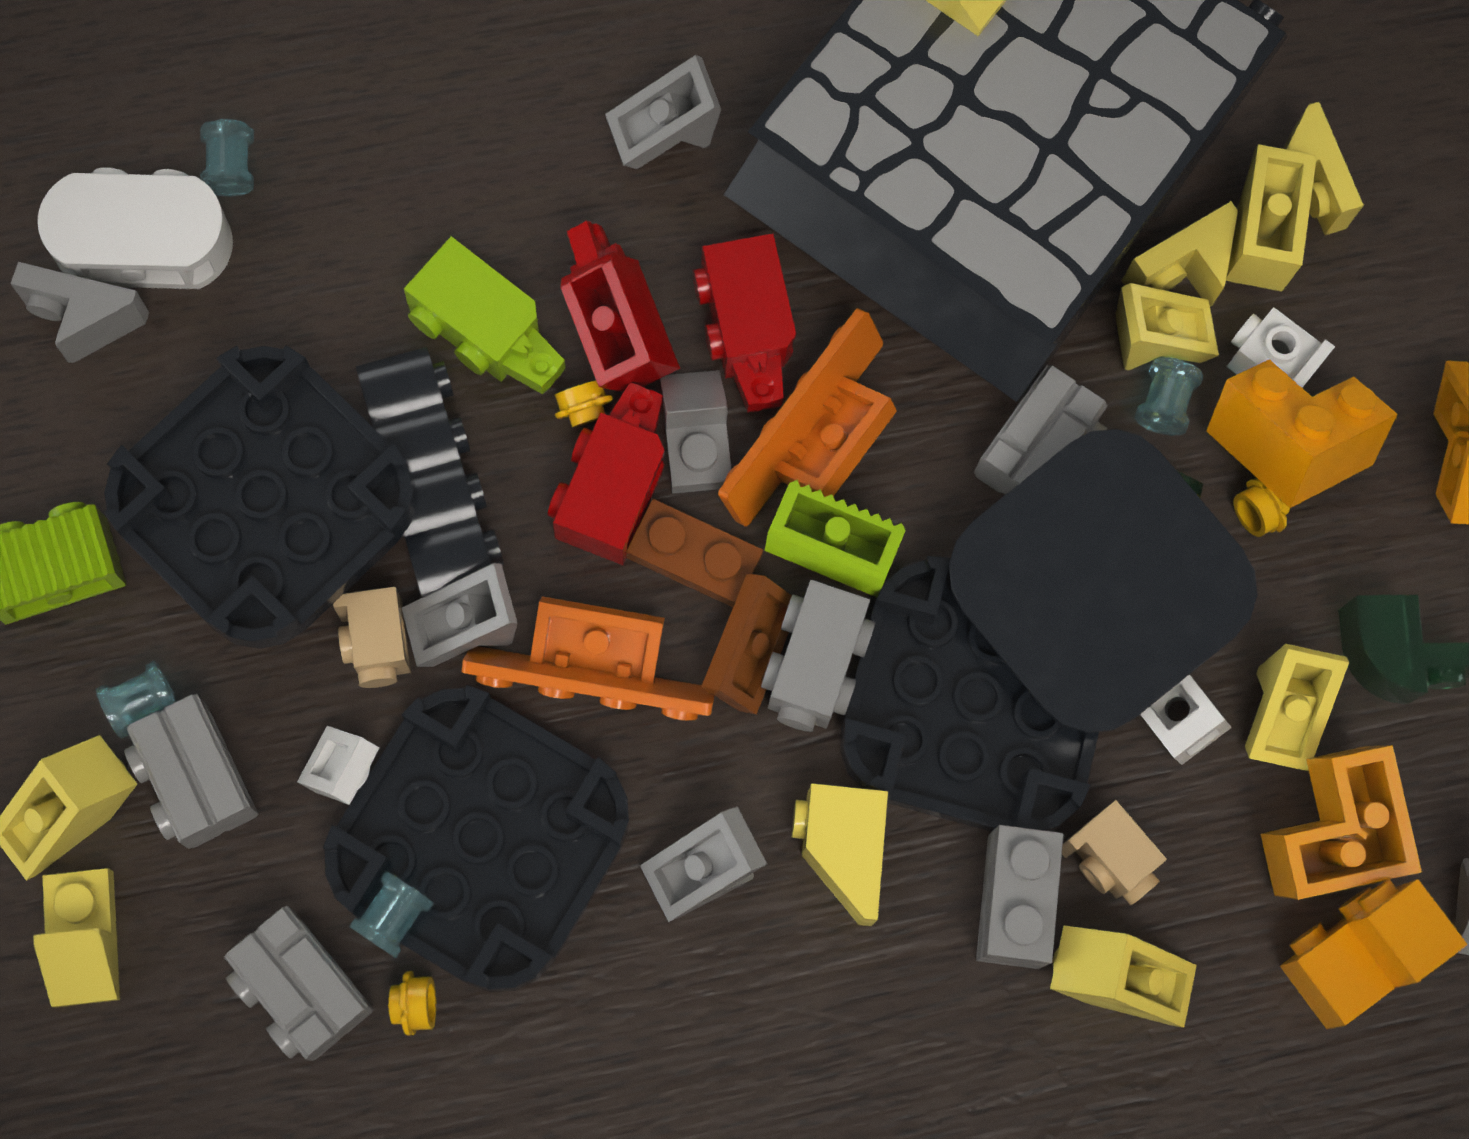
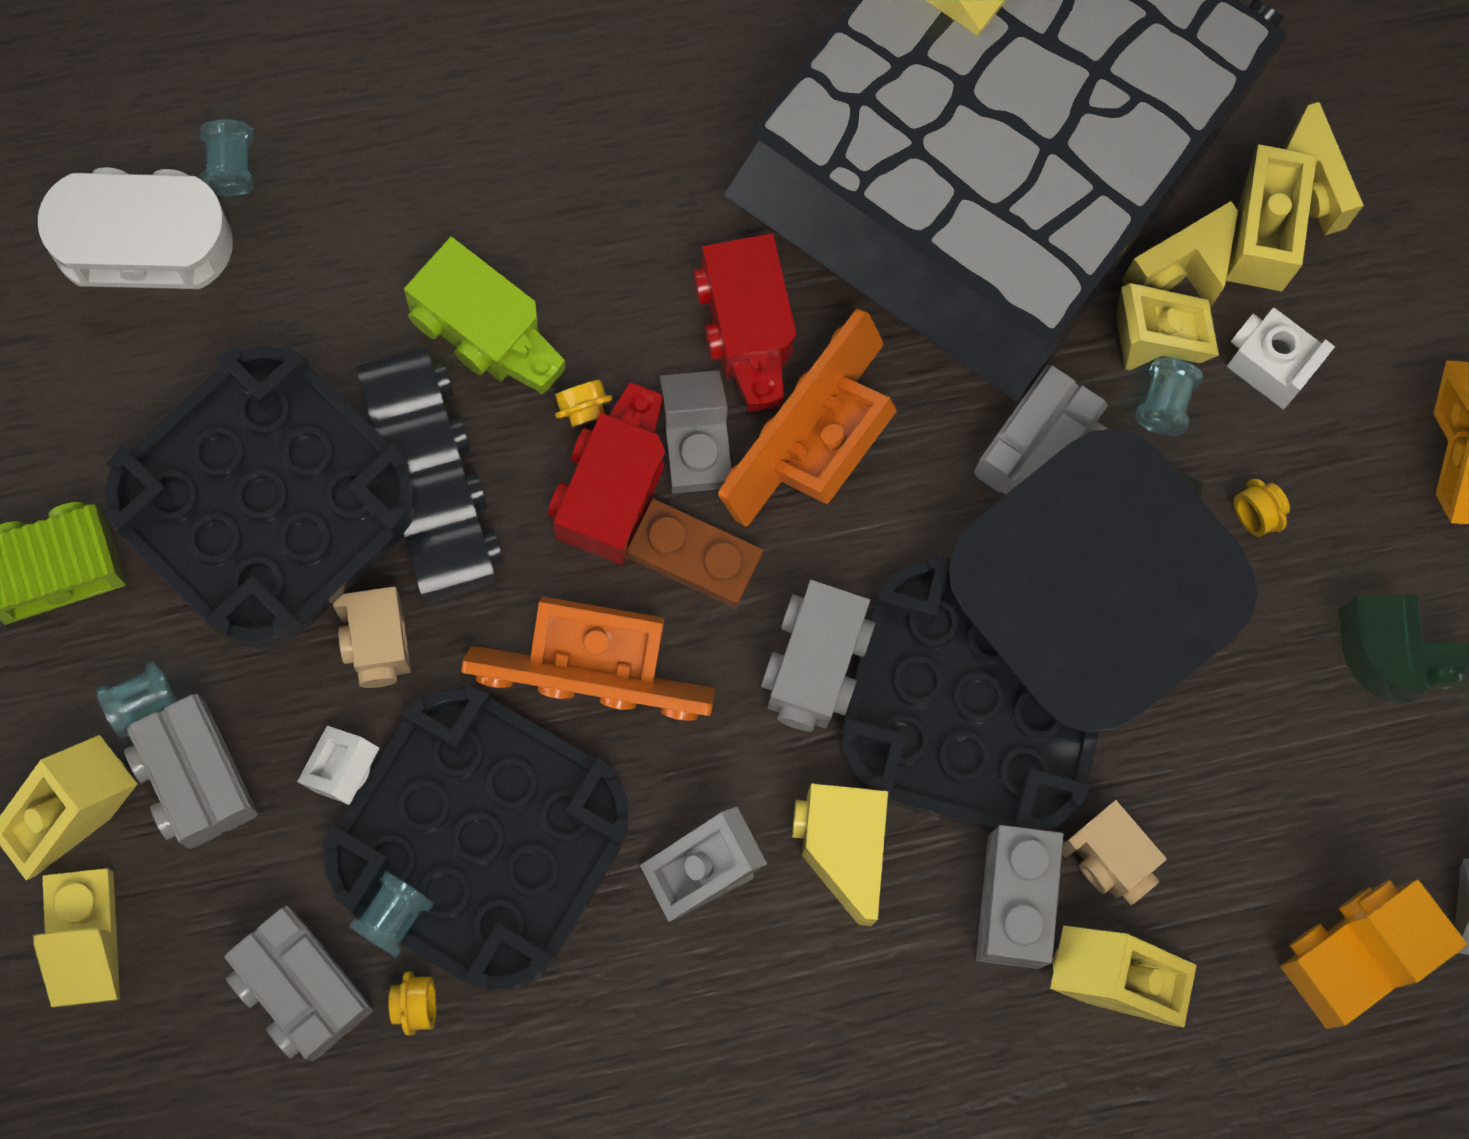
light grey slope [11,262,149,363] -> none
light grey slope [402,563,518,667] -> none
red hinge [560,221,680,392] -> none
light grey slope [605,55,721,169] -> none
dark orange plate [701,573,792,715] -> none
lime brick [764,480,905,597] -> none
white brick [1140,674,1232,765] -> none
light orange brick [1206,359,1398,508] -> none
light yellow slope [1245,644,1349,771] -> none
light orange brick [1260,745,1422,900] -> none

